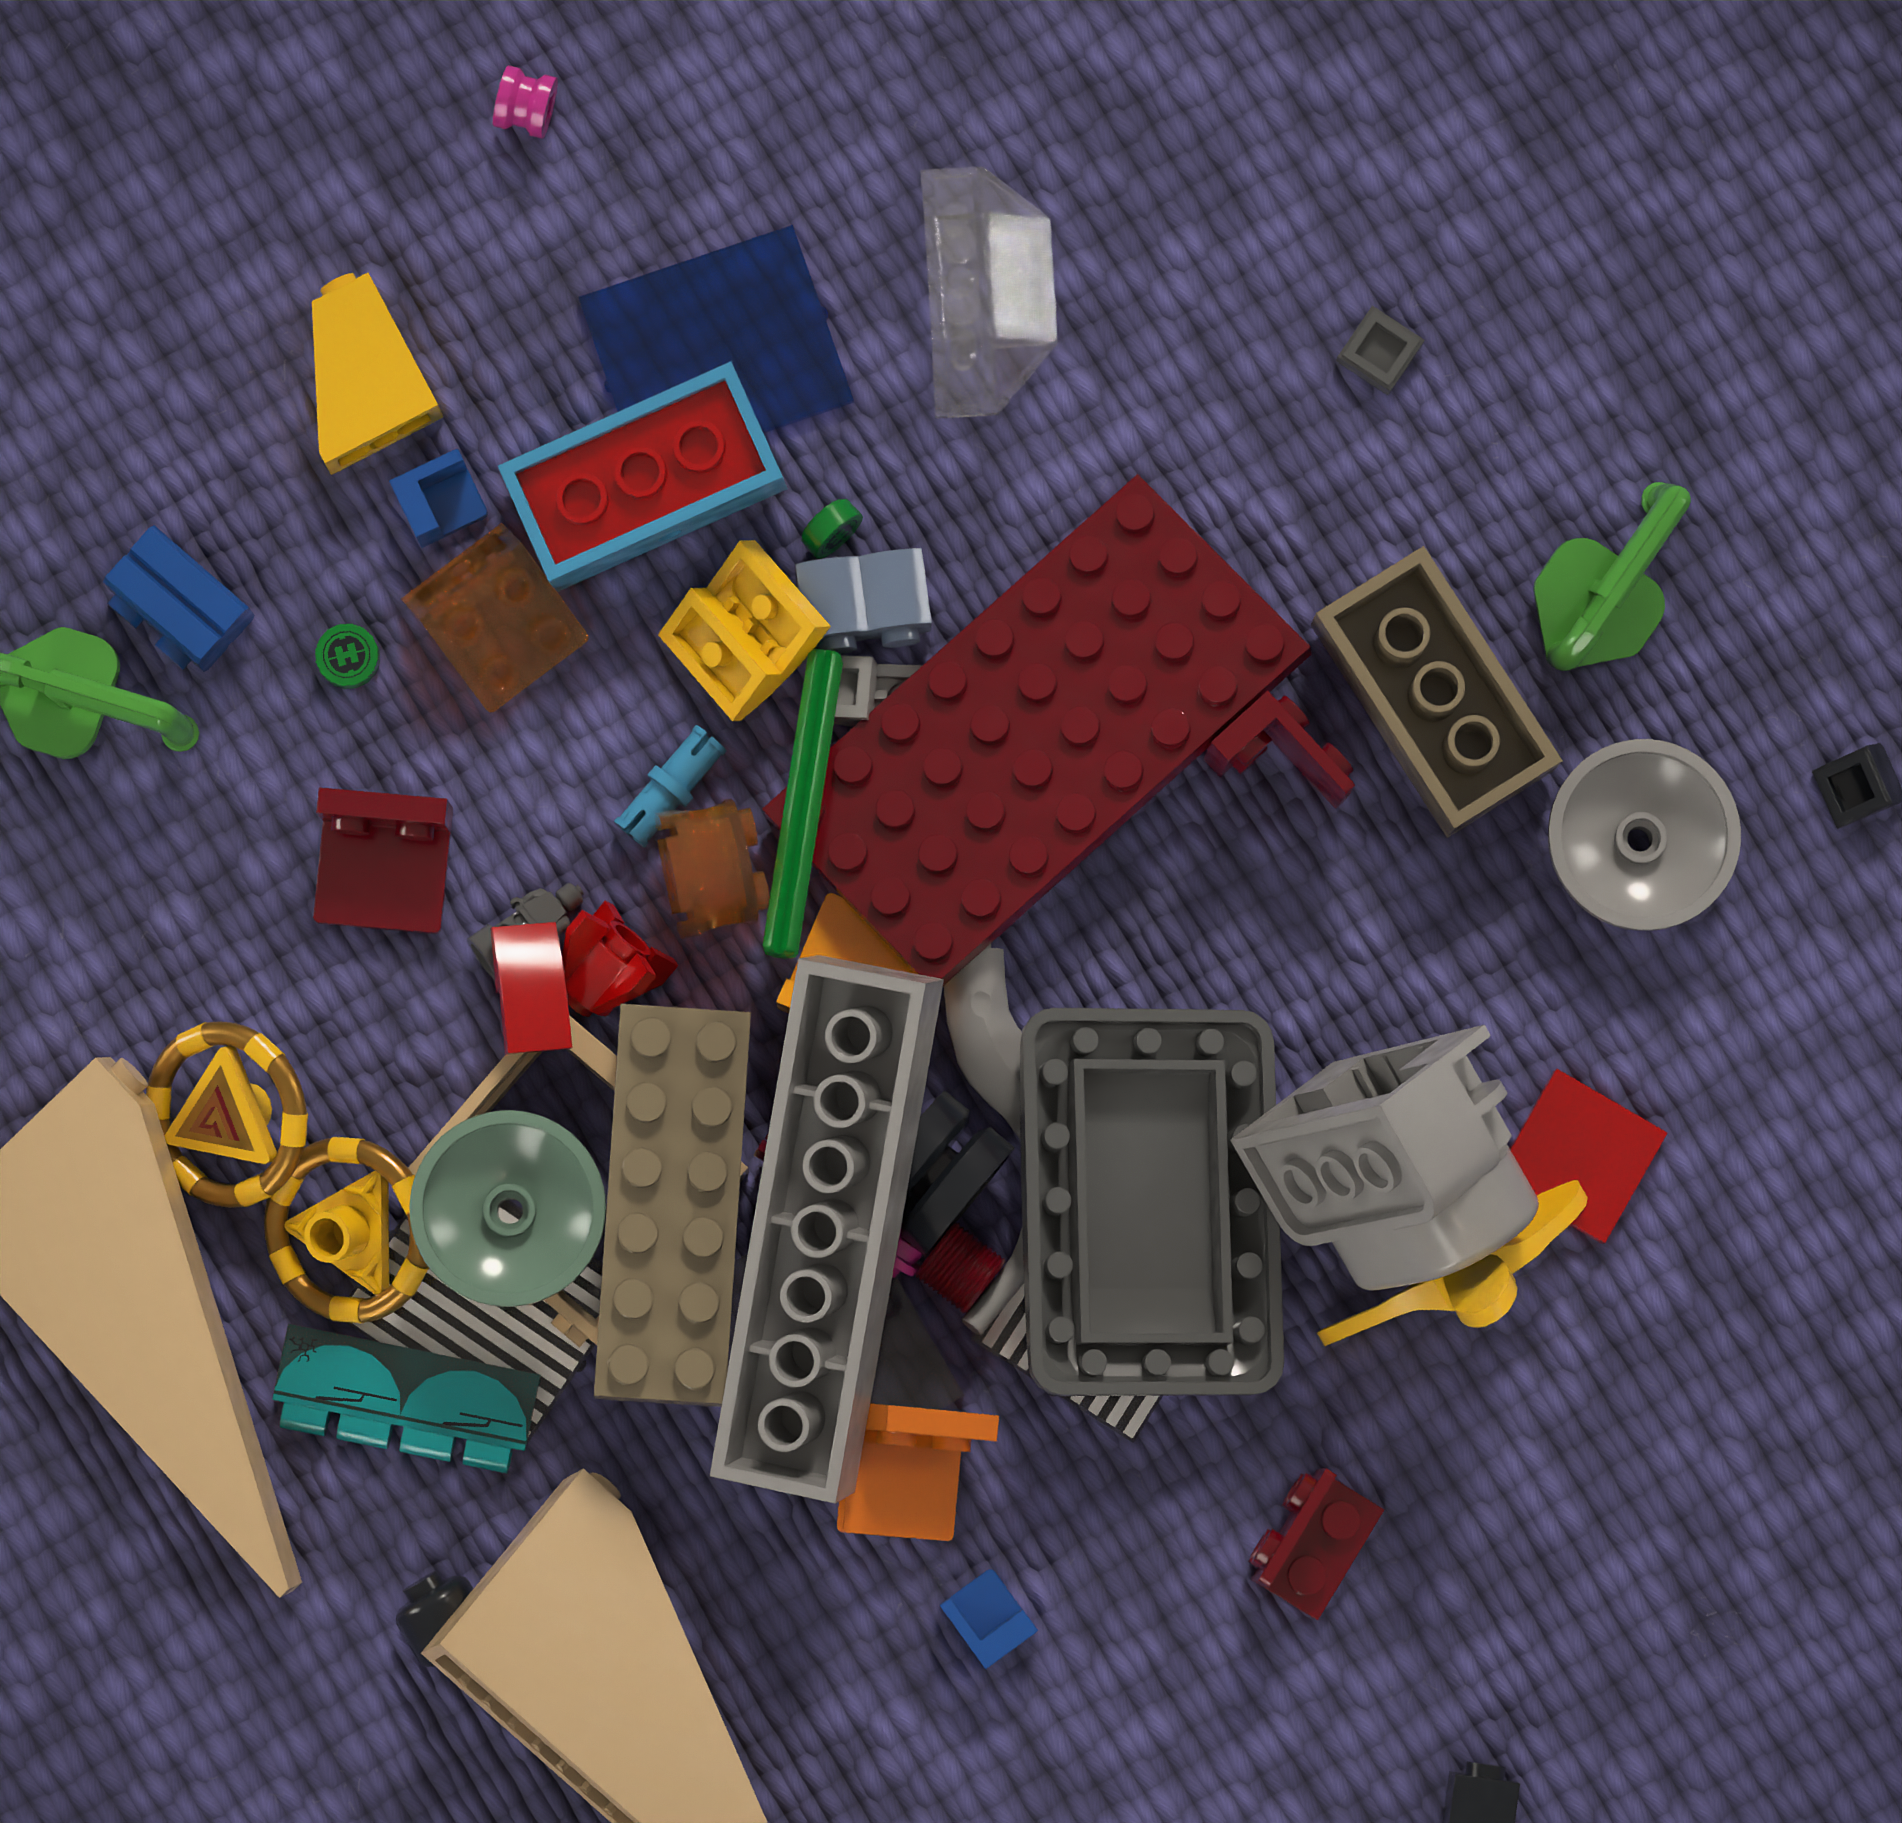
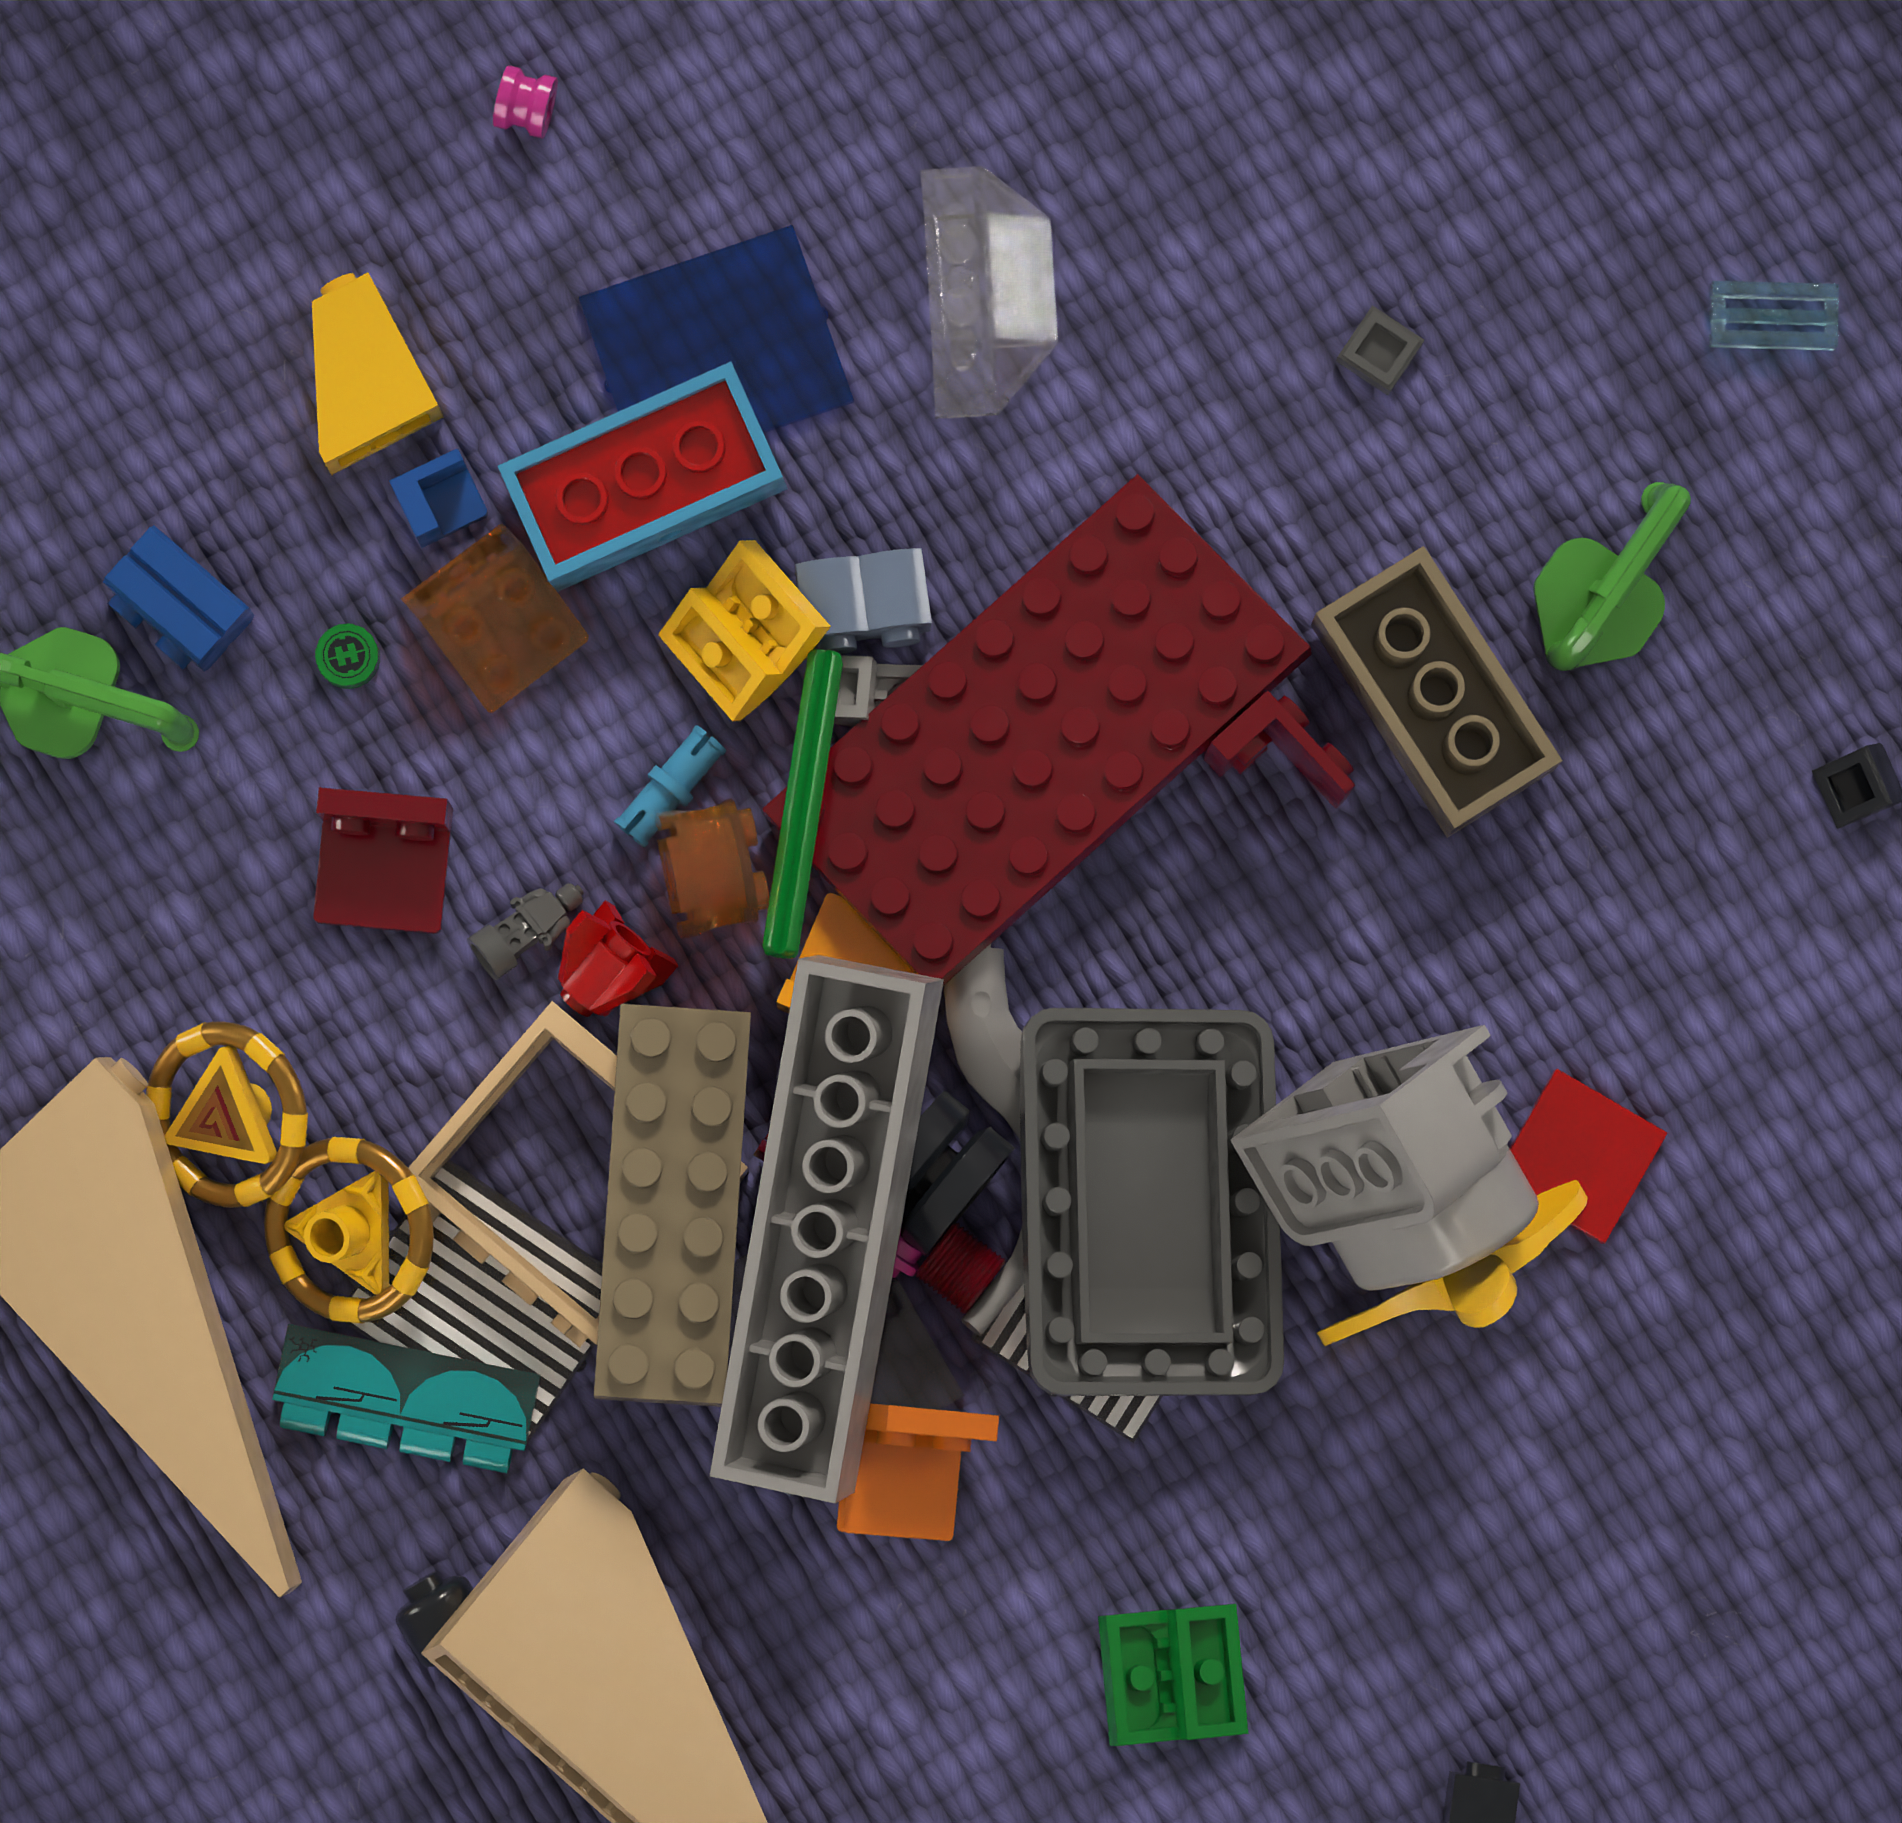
sand green dish [409,1110,606,1307] -> none
red slope [490,922,573,1055] -> none
green tile [801,499,863,559] -> none
blue panel [940,1569,1038,1669] -> none
dark red bracket [1248,1468,1384,1620] -> none
light grey dish [1548,739,1741,931] -> none
none -> green slope [1098,1604,1249,1746]
none -> clear light blue tile [1709,281,1839,350]

